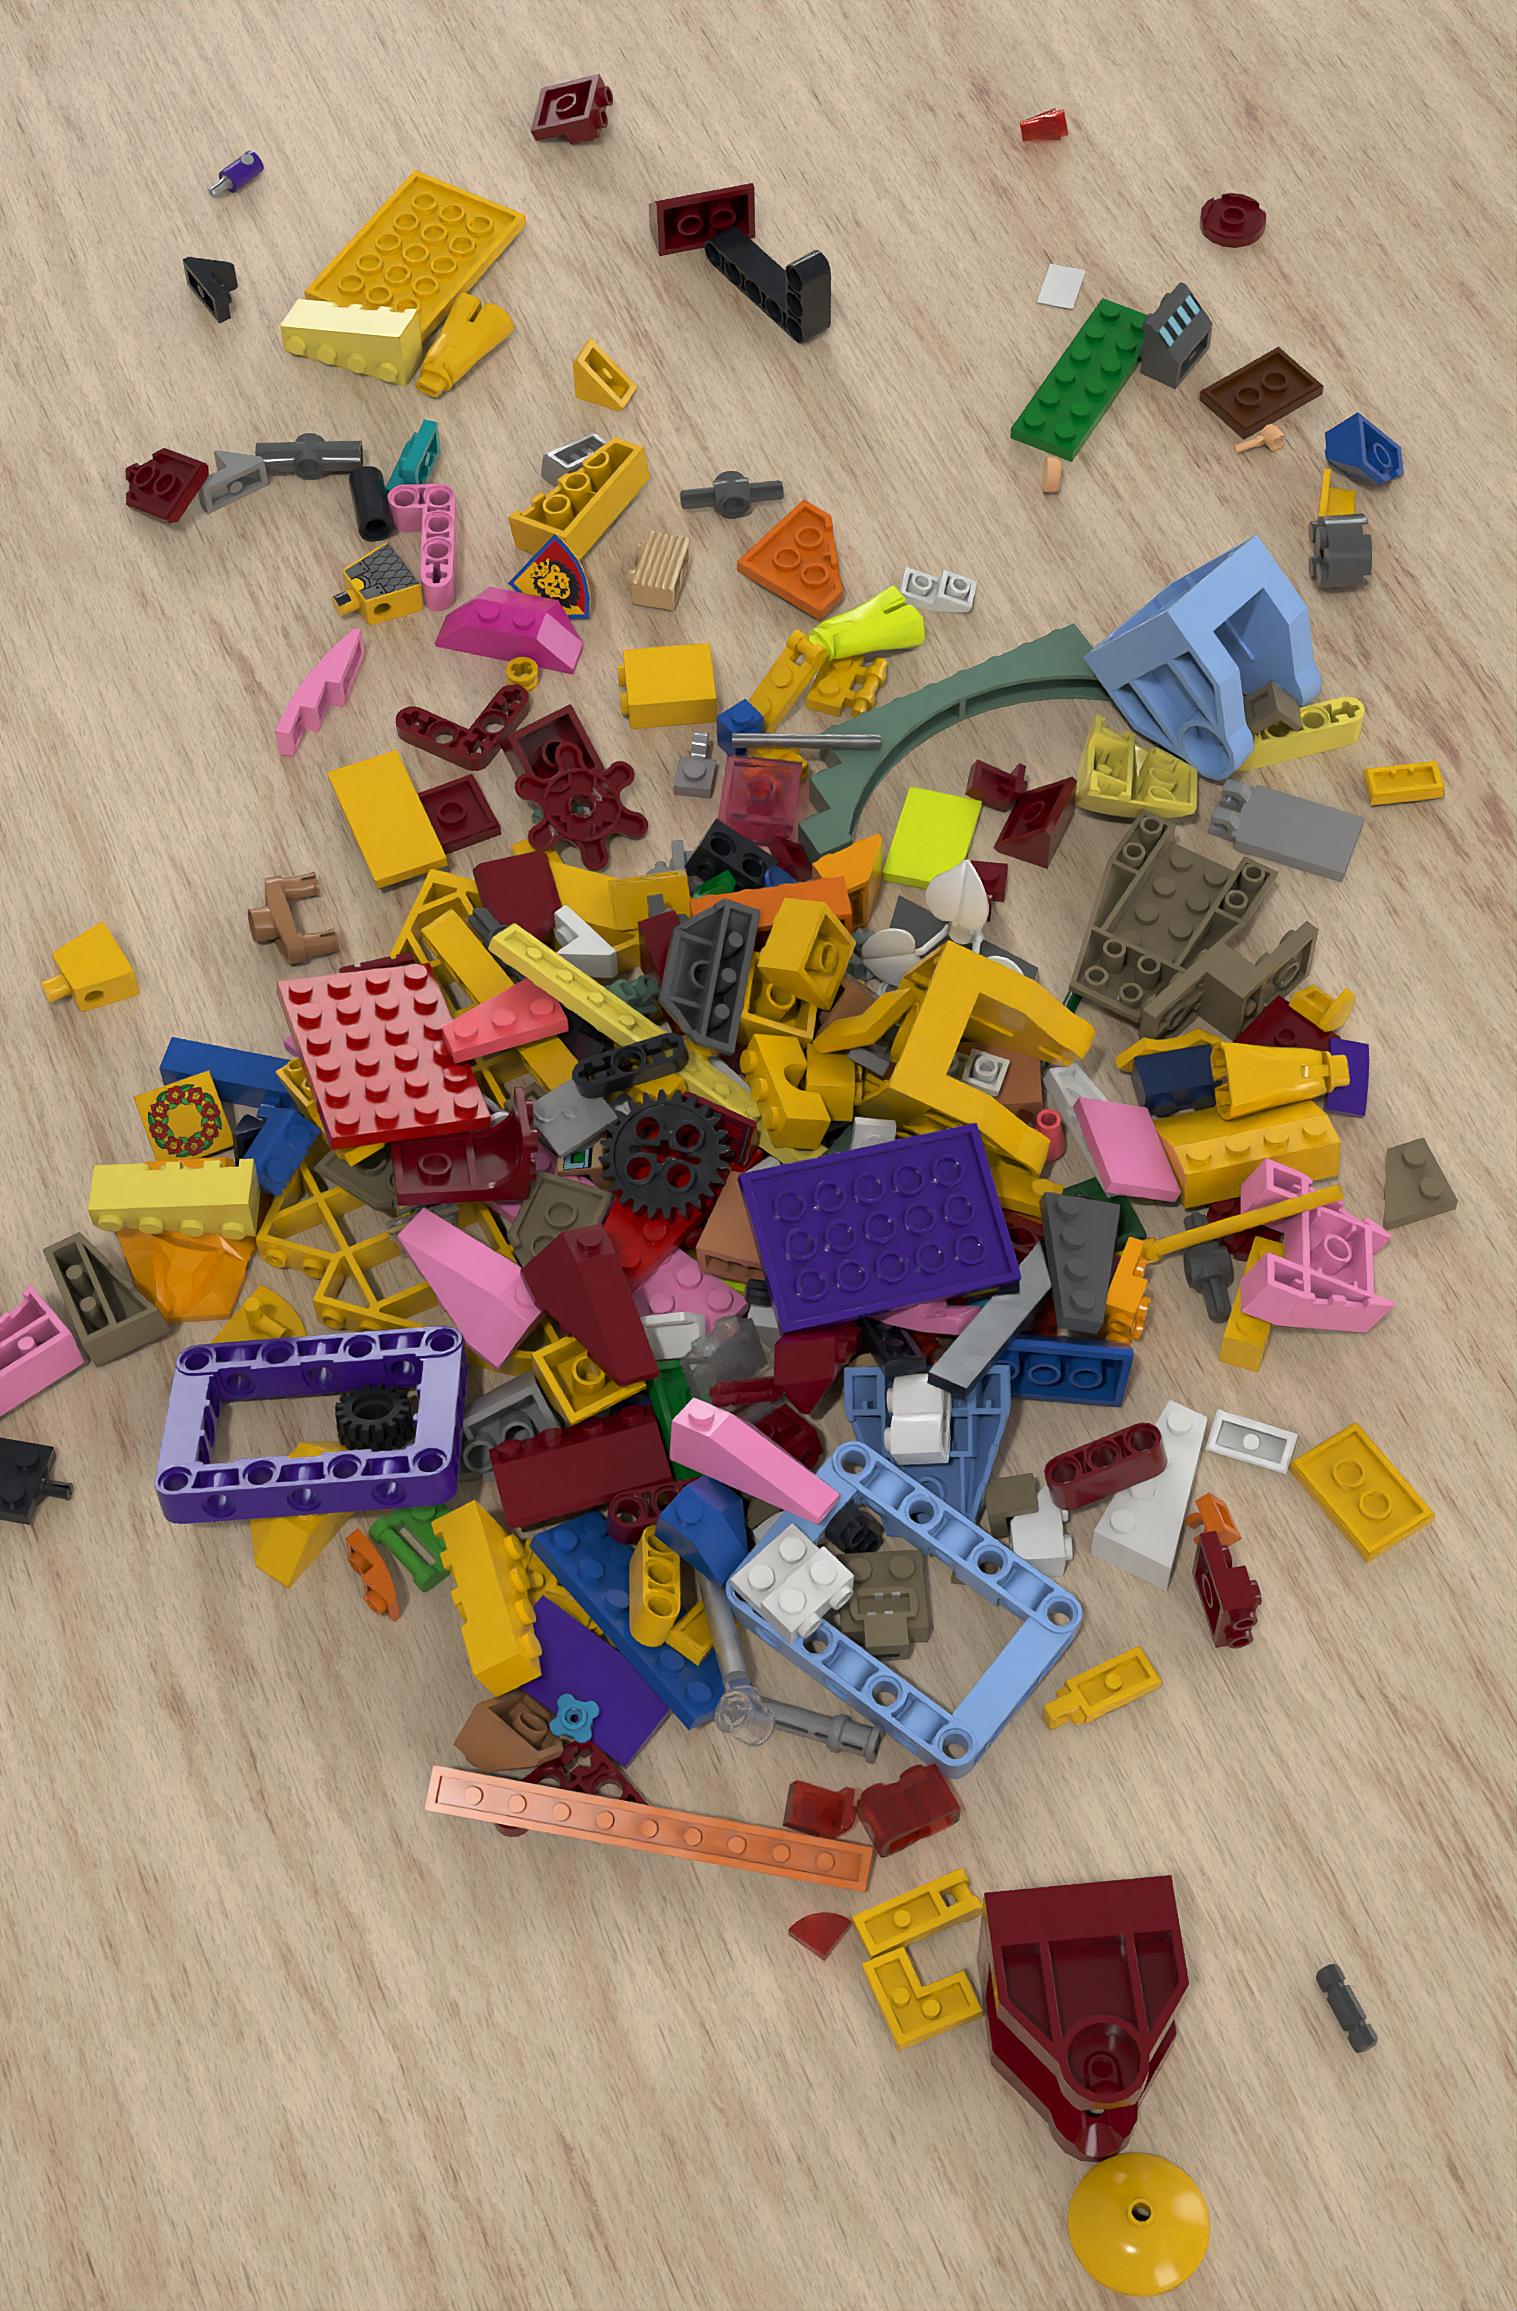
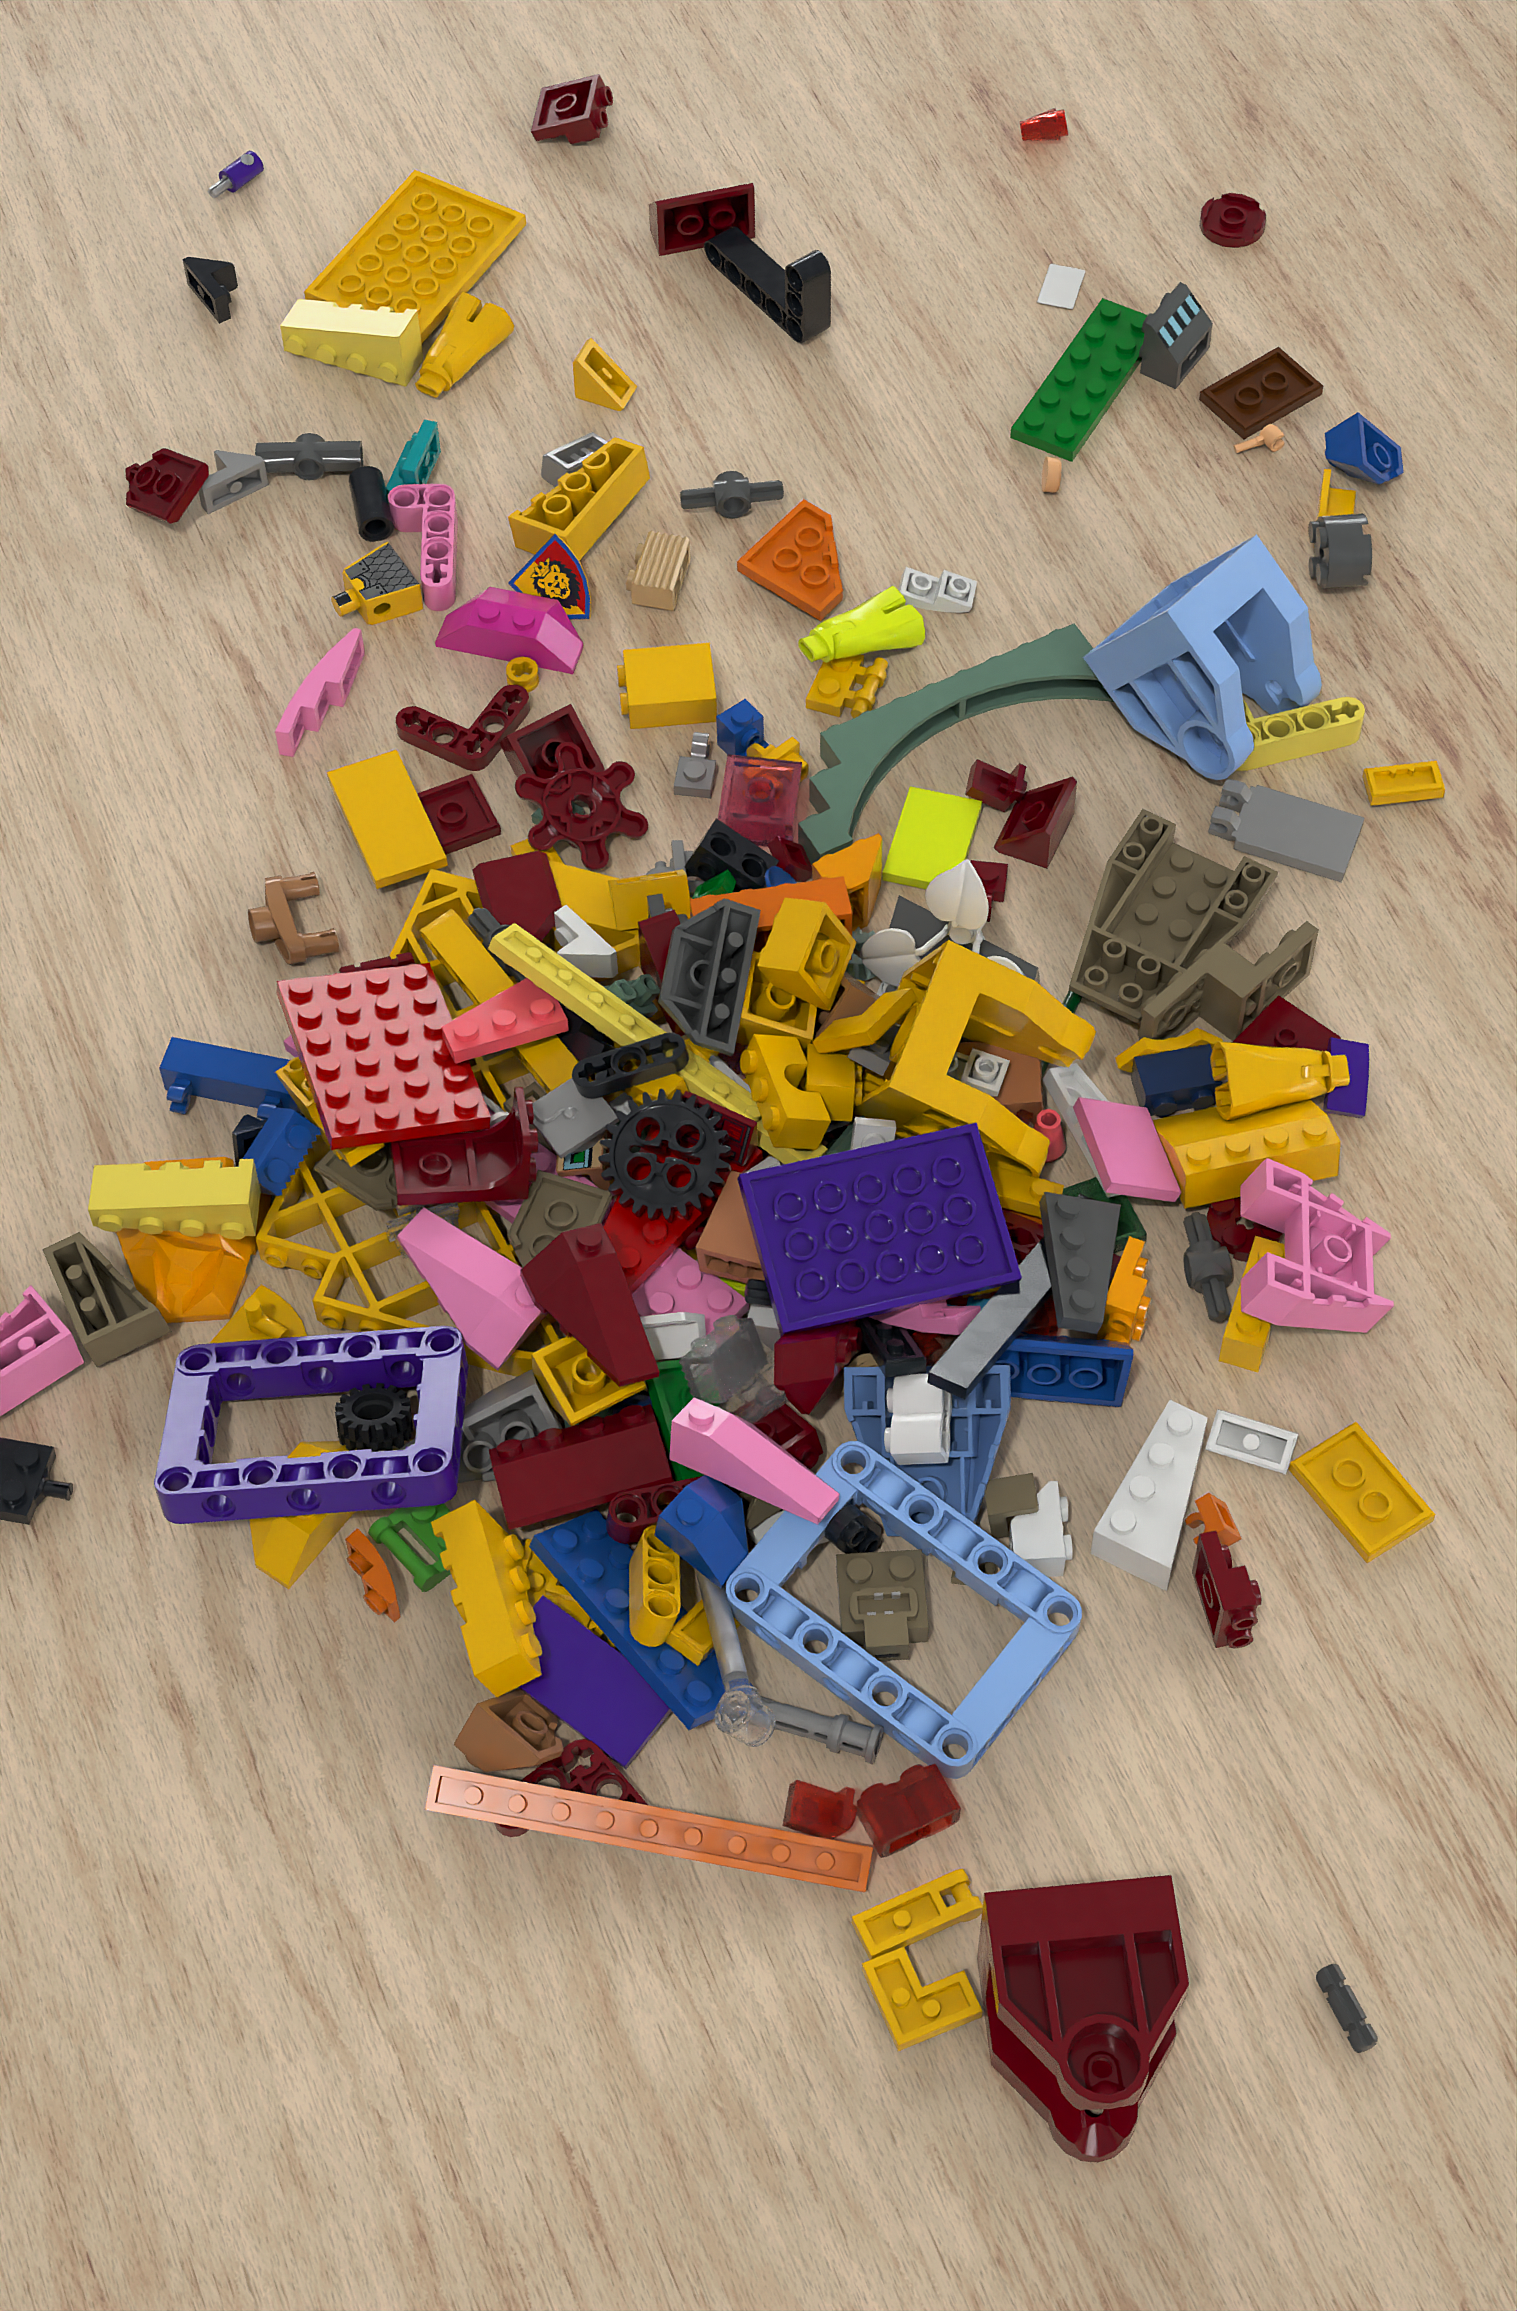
yellow torso [40,921,140,1012] -> none
tile [133,1070,233,1161] -> none
dark azure plate [550,1694,599,1743] -> none
dark red axle [709,1376,784,1407] -> none
white plate [730,1523,854,1645] -> none
flat silver bar [732,733,881,749] -> none
yellow plate [748,629,828,733] -> none
clear red tile [788,1912,852,1961] -> none
yellow hinge [1041,1646,1162,1730] -> none
dark red beam [1044,1422,1168,1510] -> none
yellow dish [1067,2153,1210,2297] -> none
light yellow wedge [1075,713,1198,818] -> none
yellow bar [1114,1184,1344,1264] -> none
dark tan panel [1243,681,1303,734] -> none
yellow tile [1288,985,1356,1032] -> none
dark tan wing [1383,1137,1458,1231] -> none

